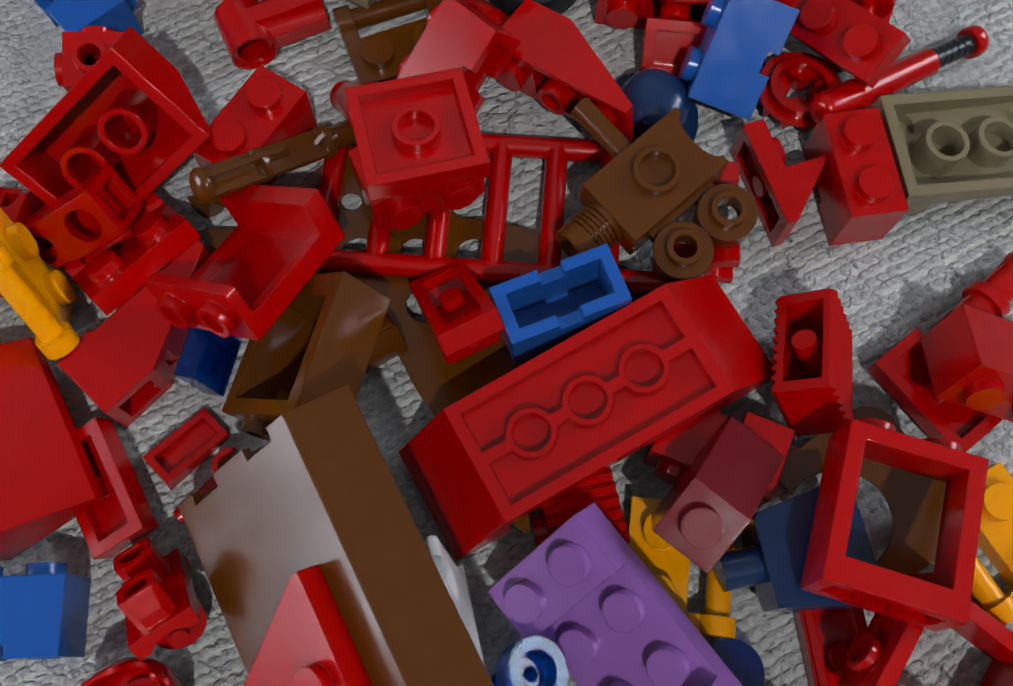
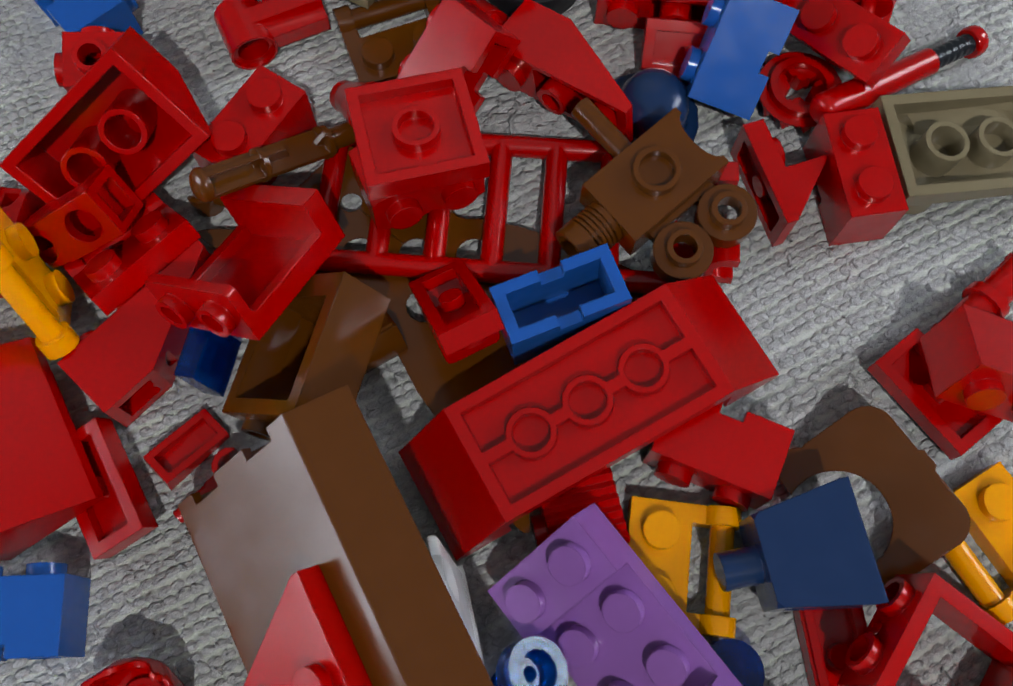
red hips [113,537,207,661] -> none
dark red slope [651,415,784,574] -> none
red brick [769,288,853,436] -> none
red window [800,418,989,632] -> none

